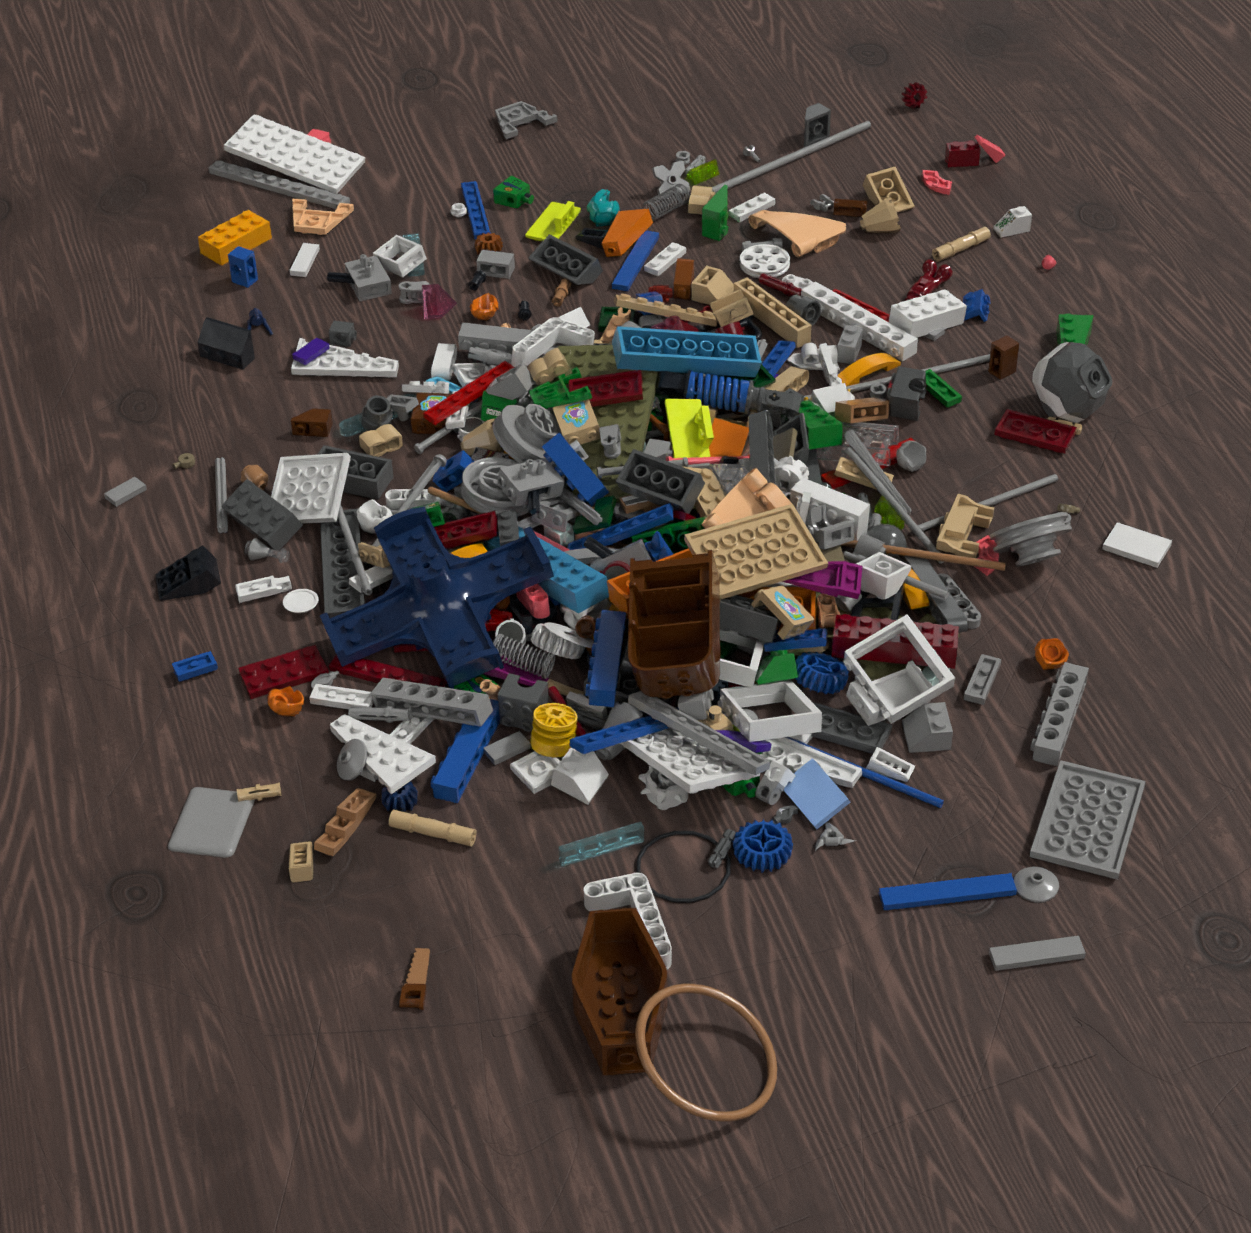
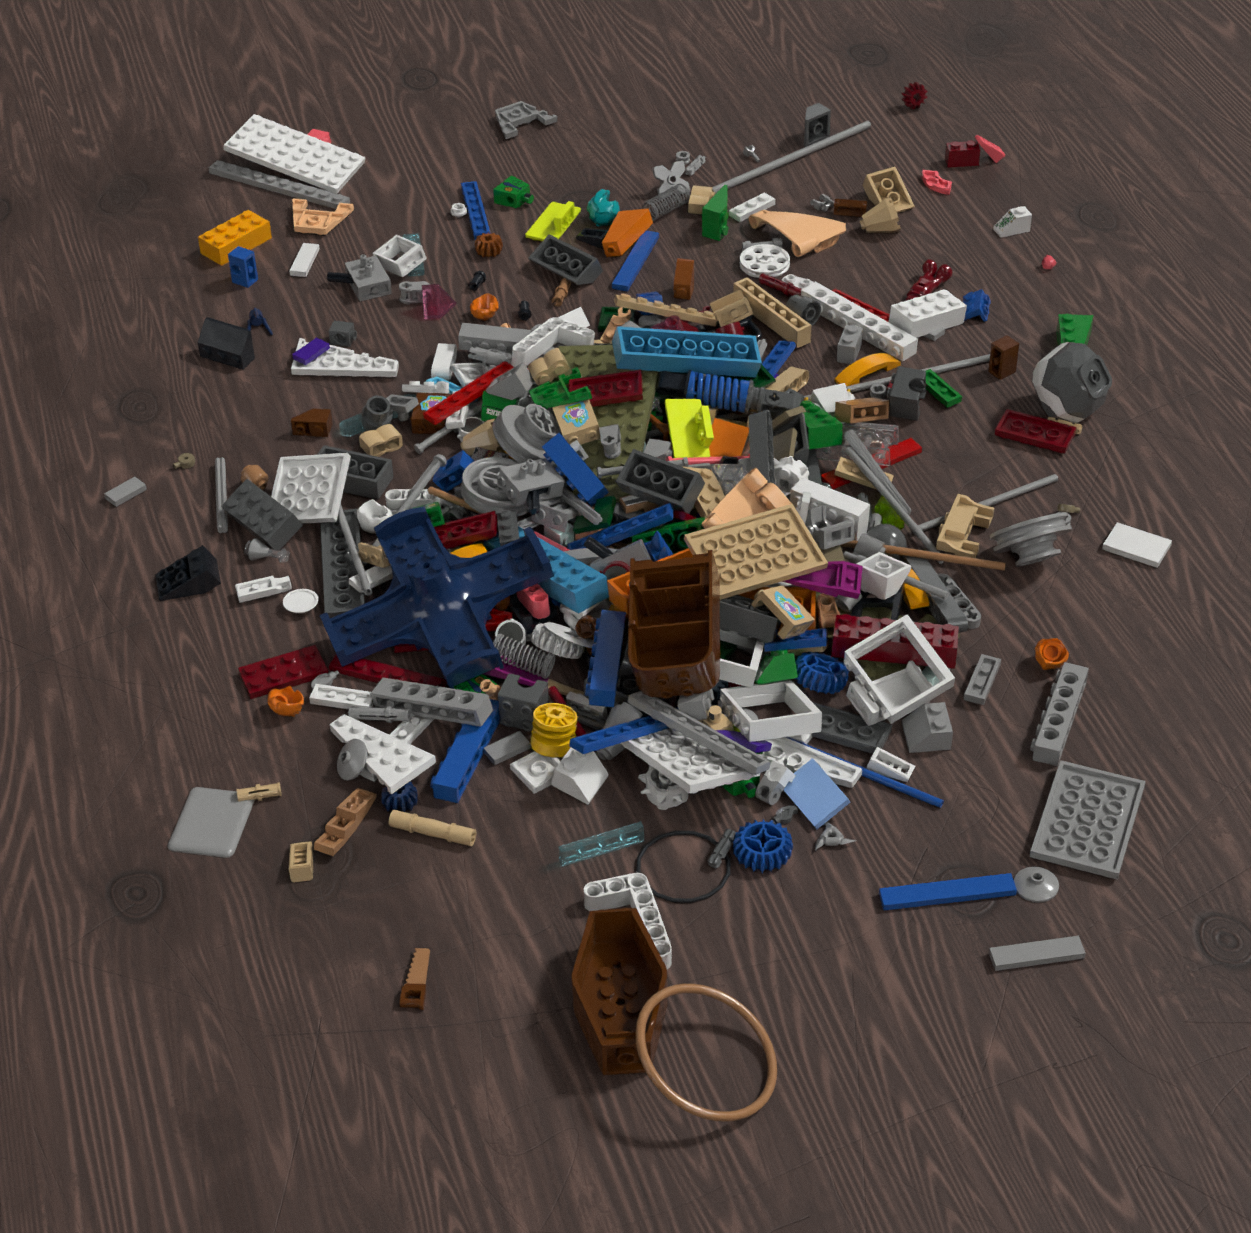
blue plate [172,651,218,682] -> none
light grey brick [476,250,515,279] -> none
white plate [644,242,686,276] -> none
clear red brick [648,285,673,302] -> none
clear neon green hinge [687,159,720,185] -> none
tan slope [692,266,734,305] -> none
white panel [787,343,840,370] -> none
white hinge [818,343,842,386] -> none
light grey hair [896,440,926,472] -> none
tan piece [932,227,991,262] -> none
coral tile [974,535,999,576] -> none
none -> dark tan tile [772,406,806,431]

